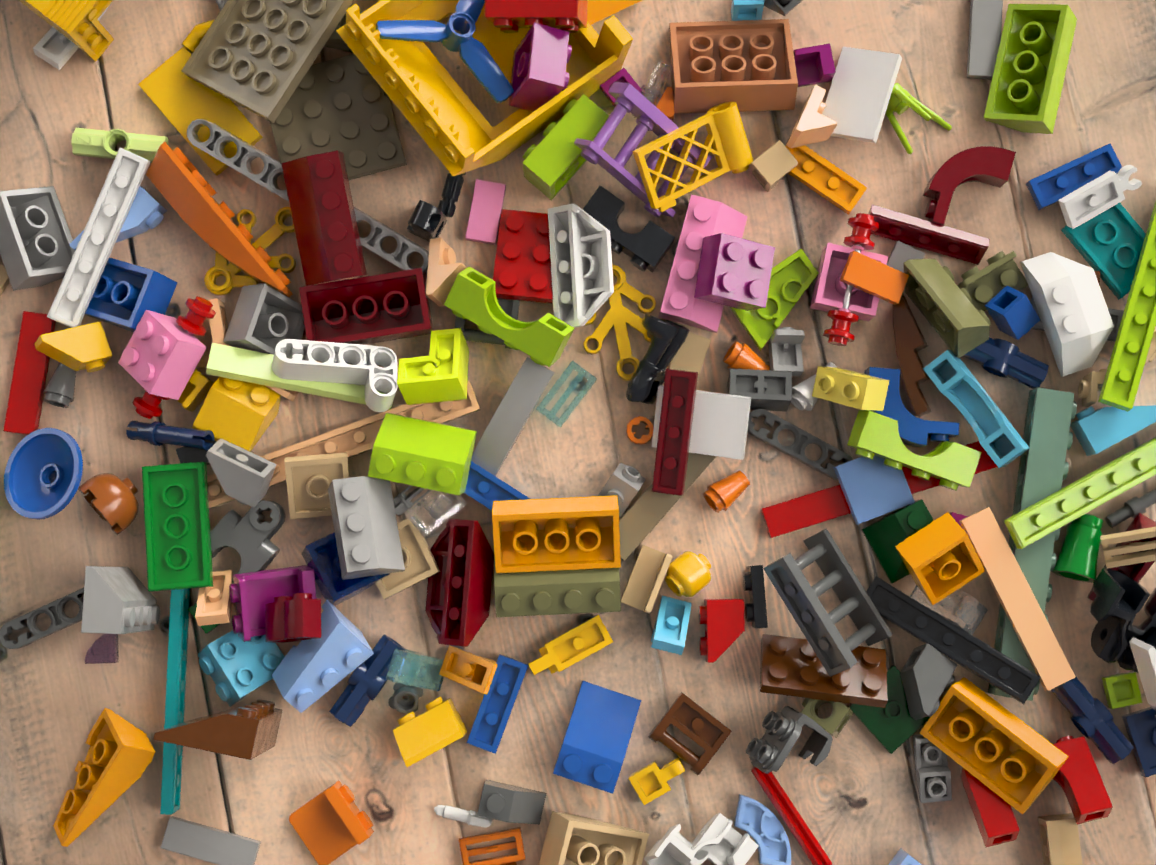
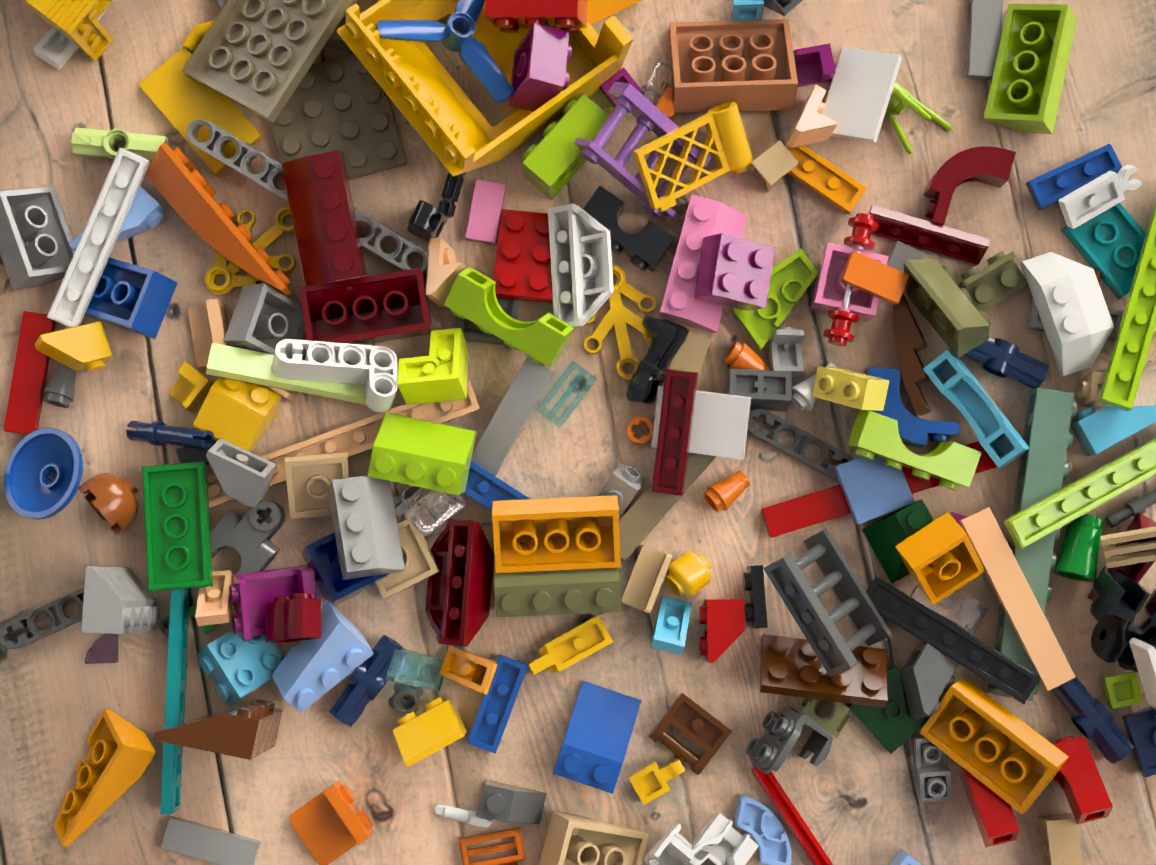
bright pink brick [118,296,216,419] -> none
blue brick [985,286,1040,340] -> none

